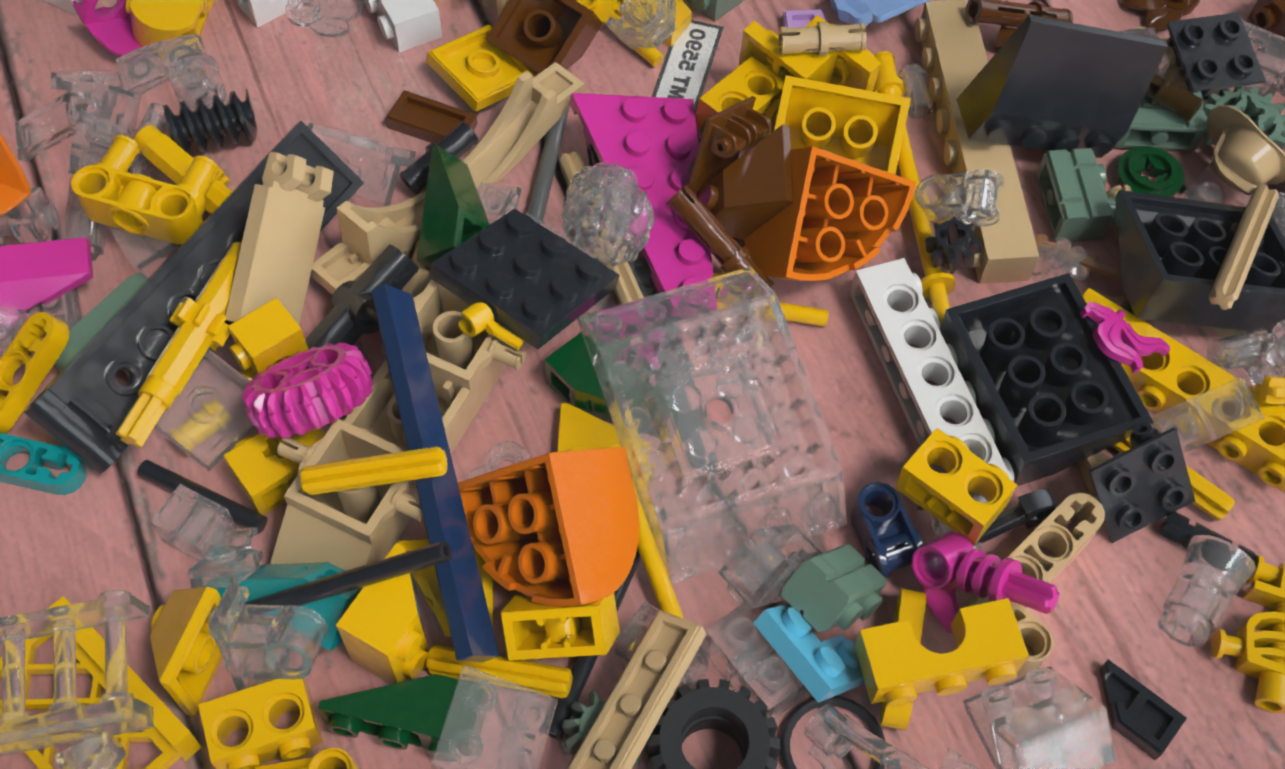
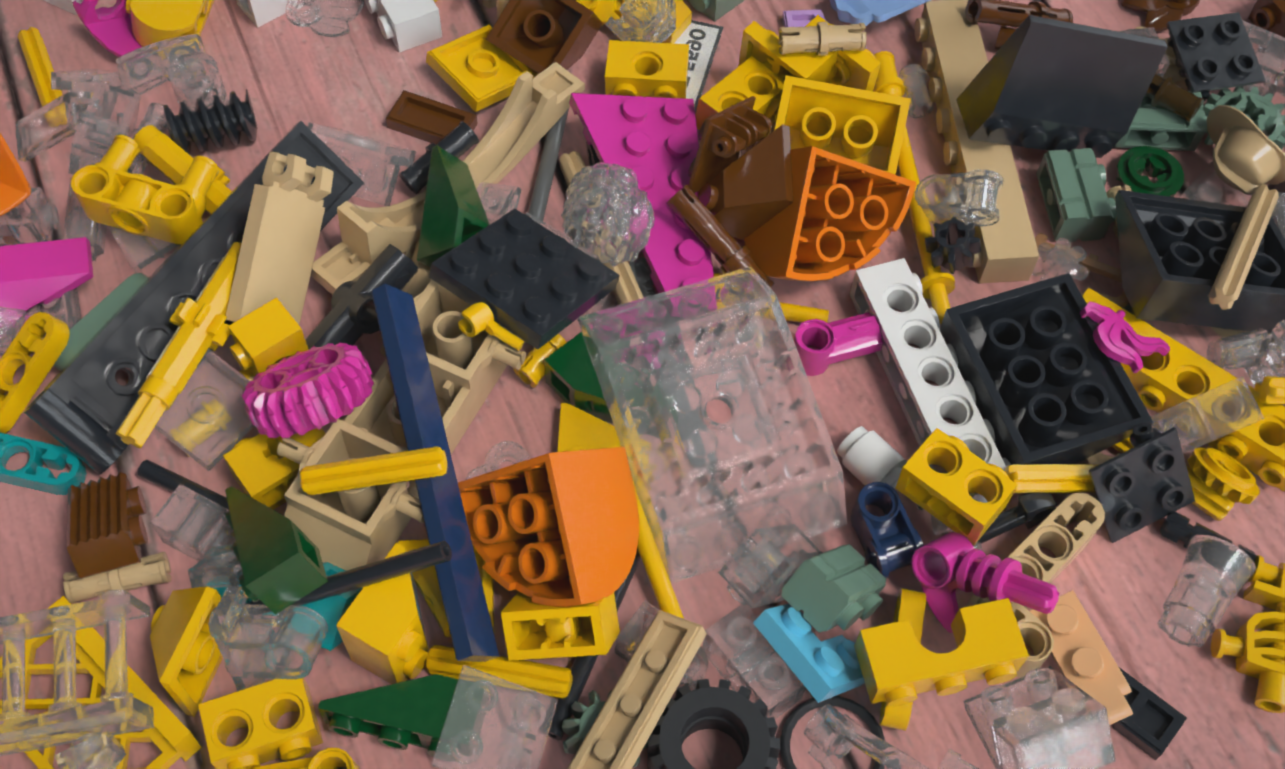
none -> yellow axle [17,27,69,123]
none -> tan pin [63,552,171,604]
none -> reddish brown brick [66,472,148,579]
none -> dark green slope [225,486,328,615]
none -> yellow pin [513,334,567,388]
none -> yellow brick [605,40,689,99]
none -> dark pink piece [791,312,883,376]
none -> white brick [837,426,907,489]
none -> yellow axle [1005,464,1100,493]
none -> light nougat hinge [1030,590,1133,727]
none -> yellow gear [1187,447,1260,504]

